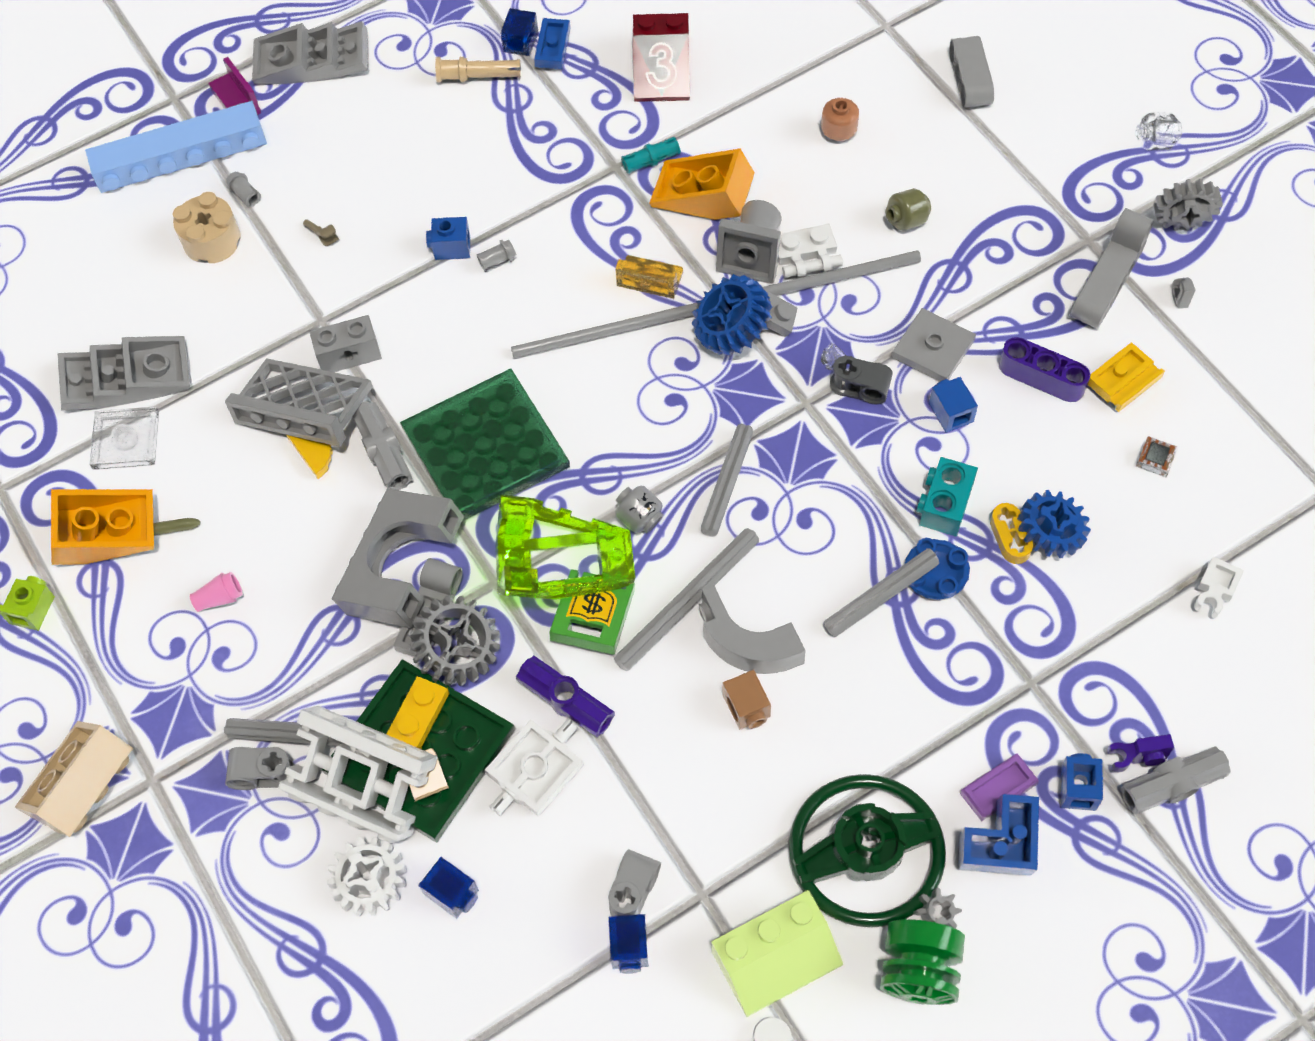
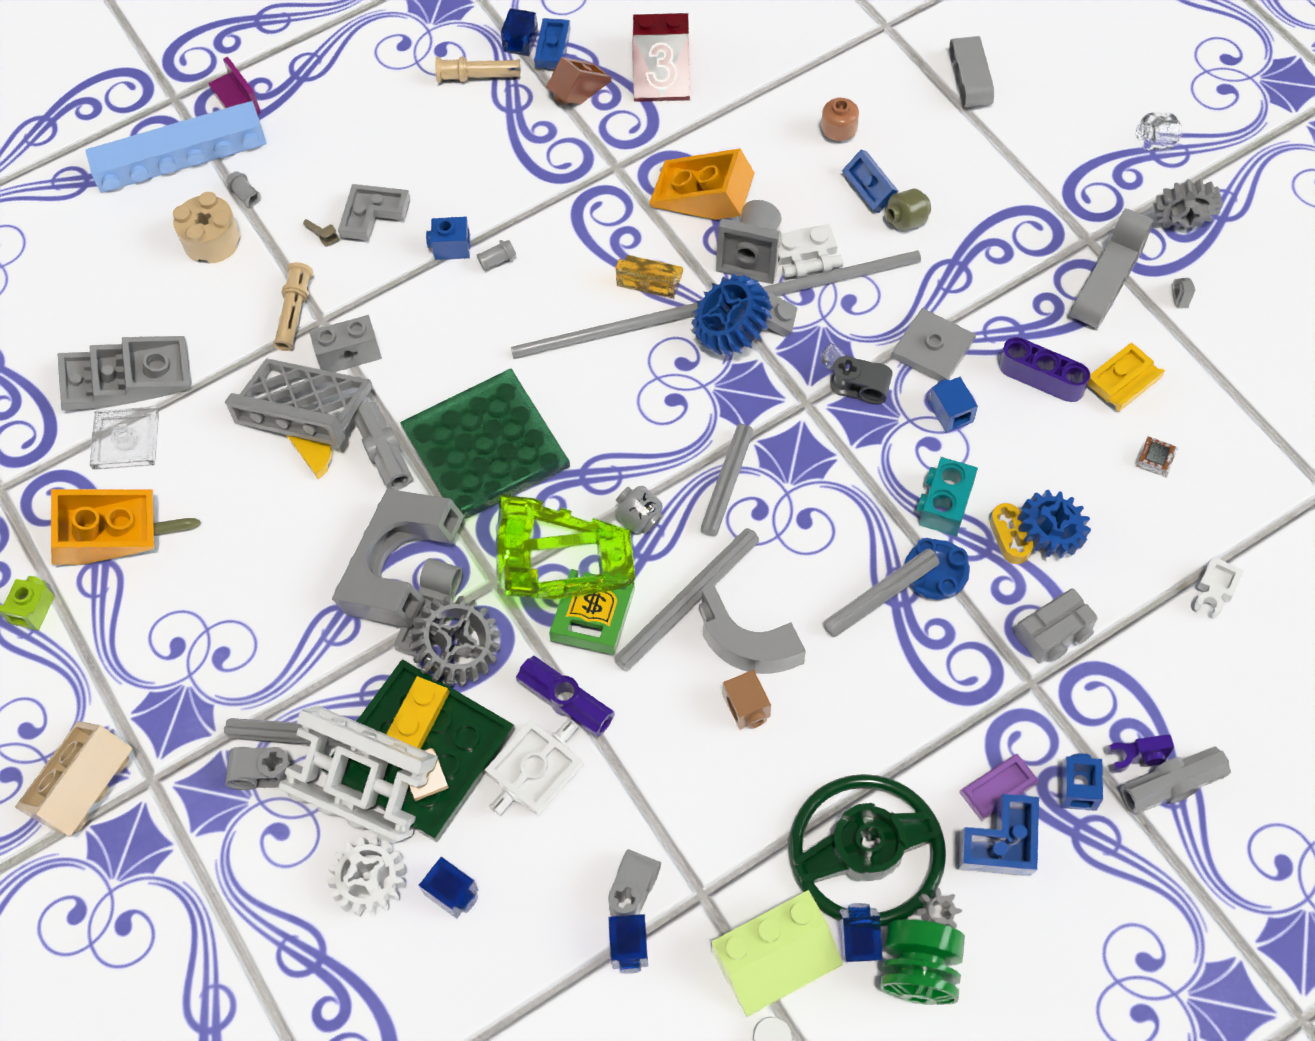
bright pink cone [190,572,243,612] -> none
light grey slope [252,21,367,84] -> none
teal pin [621,136,681,174] -> none
none -> tan pin [273,262,314,351]
none -> light grey plate [338,184,410,241]
none -> dark orange slope [546,57,612,105]
none -> clear blue brick [839,903,883,962]
none -> blue plate [842,149,899,213]
none -> light grey brick [1015,588,1098,664]

